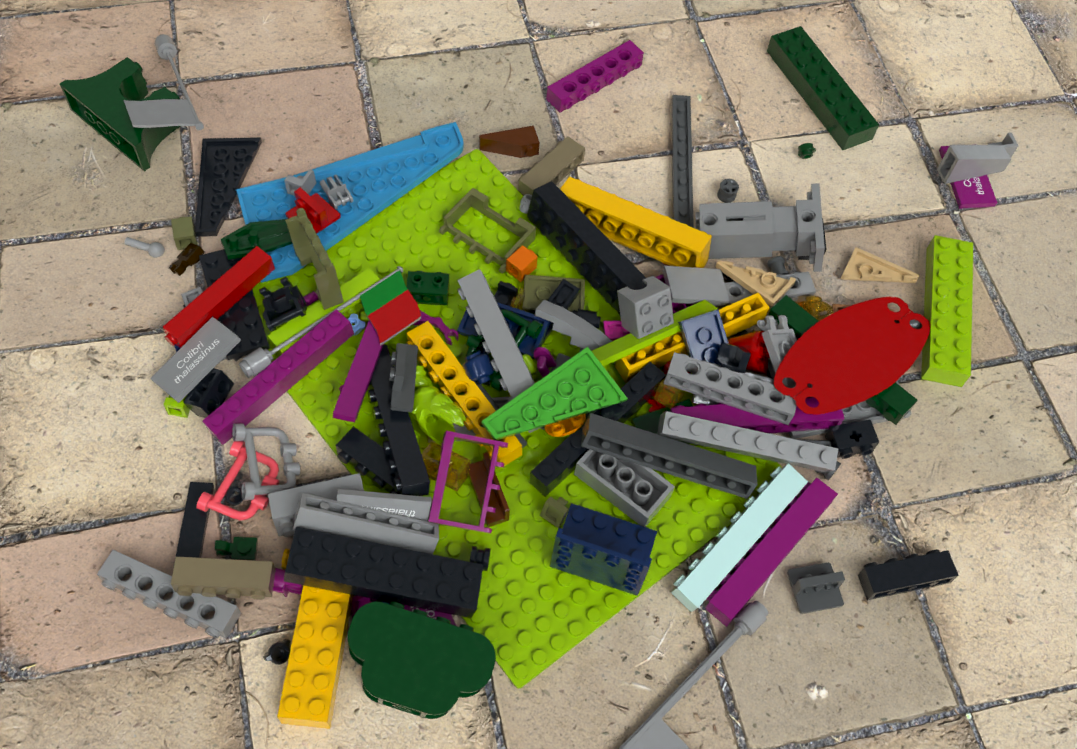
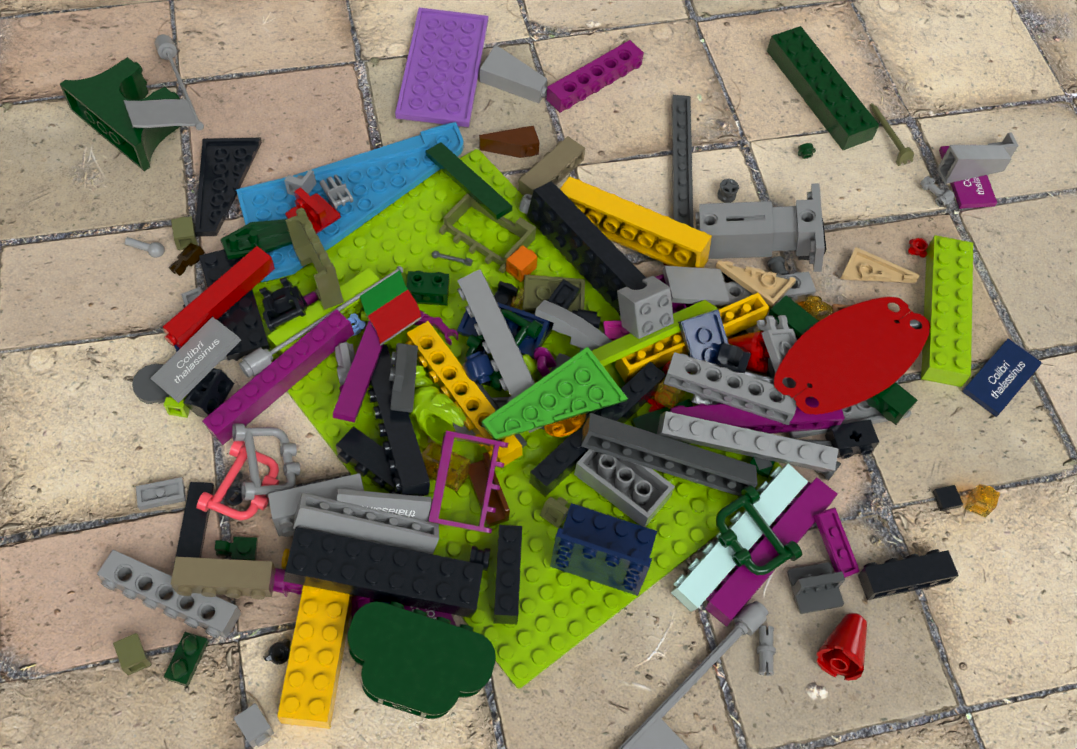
none -> olive panel [113,633,152,676]
none -> dark grey tile [132,364,169,404]
none -> light grey plate [136,477,186,510]
none -> dark green tile [164,632,209,687]
none -> light grey brick [234,703,274,748]
none -> light grey piece [335,342,355,386]
none -> medium lavender plate [395,7,488,127]
none -> dark green tile [426,142,513,220]
none -> dark grey hinge [432,251,473,266]
none -> light grey slope [480,45,547,104]
none -> black brick [494,525,522,625]
none -> dark green bar [716,485,803,575]
none -> tile [750,457,775,478]
none -> light grey pin [757,625,776,676]
none -> magenta tile [813,507,860,578]
none -> red cone [816,613,867,681]
none -> olive piece [870,103,914,166]
none -> red plate [908,238,928,258]
none -> light grey bar [920,176,955,207]
none -> black tile [933,485,963,511]
none -> dark blue tile [962,338,1042,417]
none -> clear yellow brick [965,484,1000,518]

